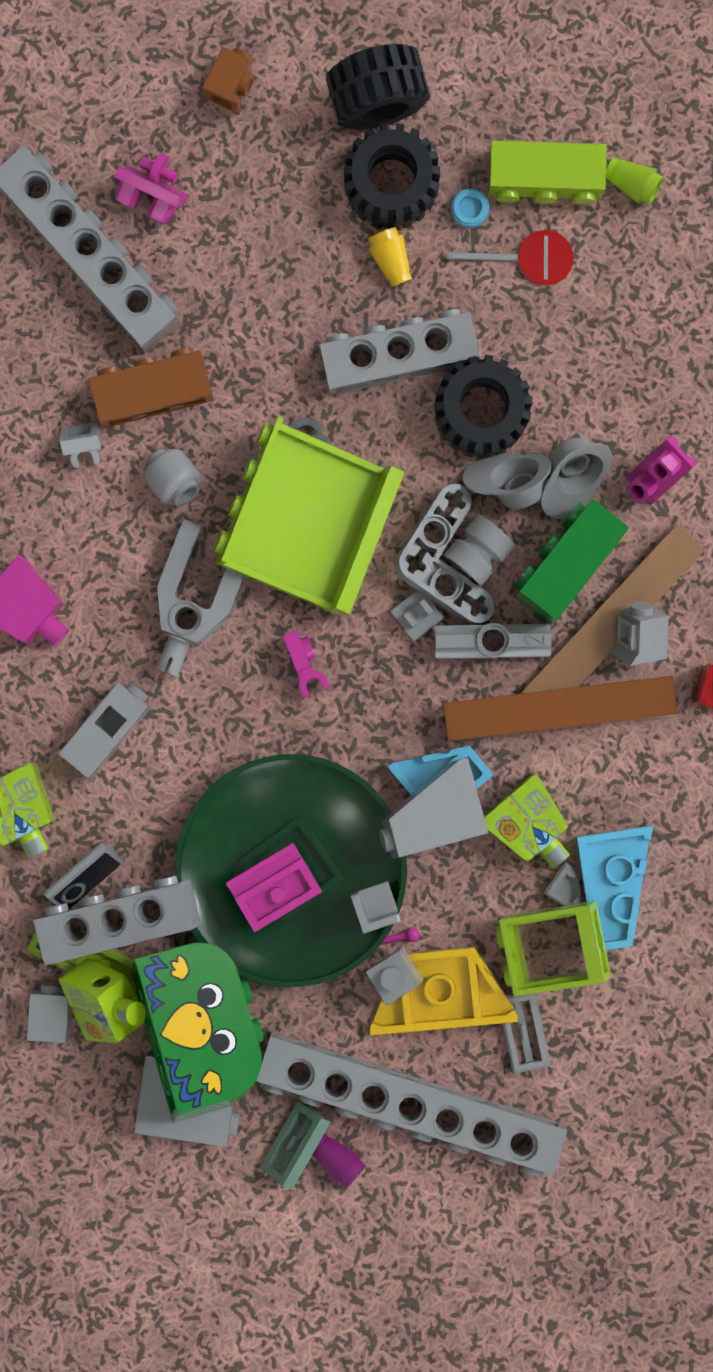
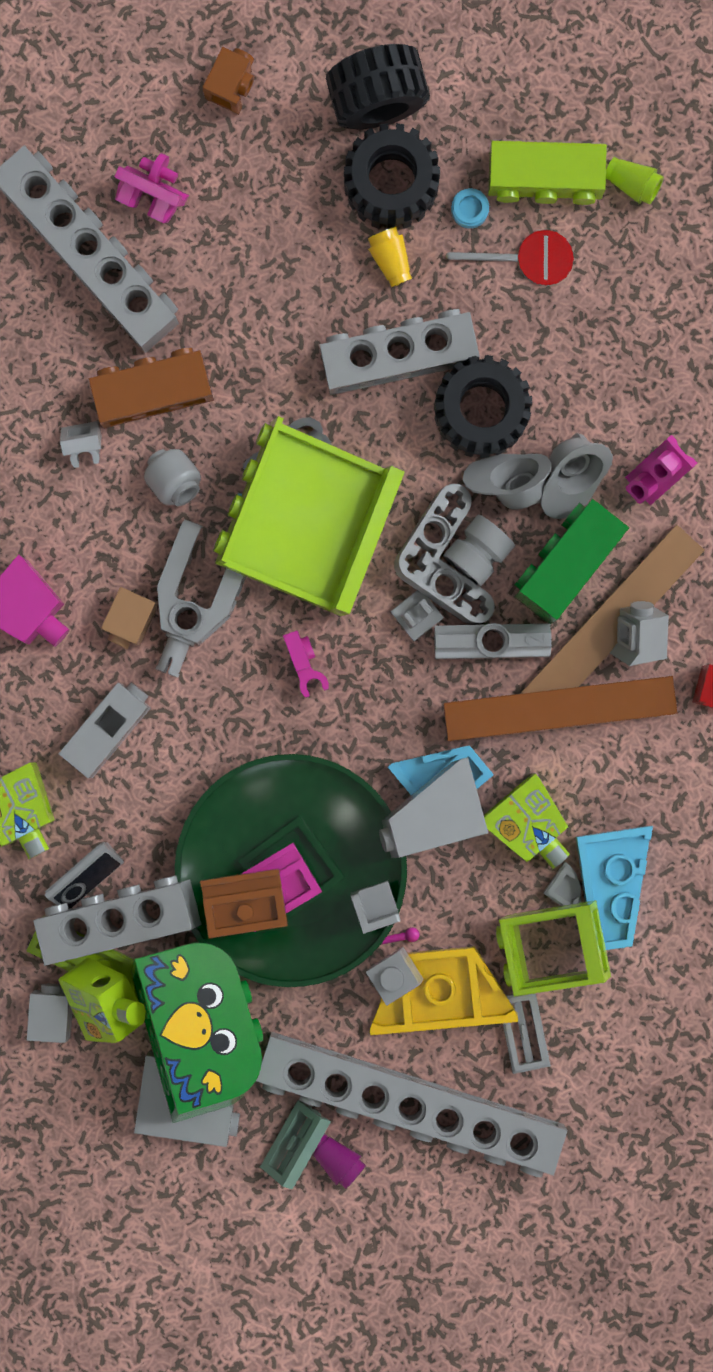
none -> medium nougat brick [101,587,159,649]
none -> dark orange plate [200,868,288,938]

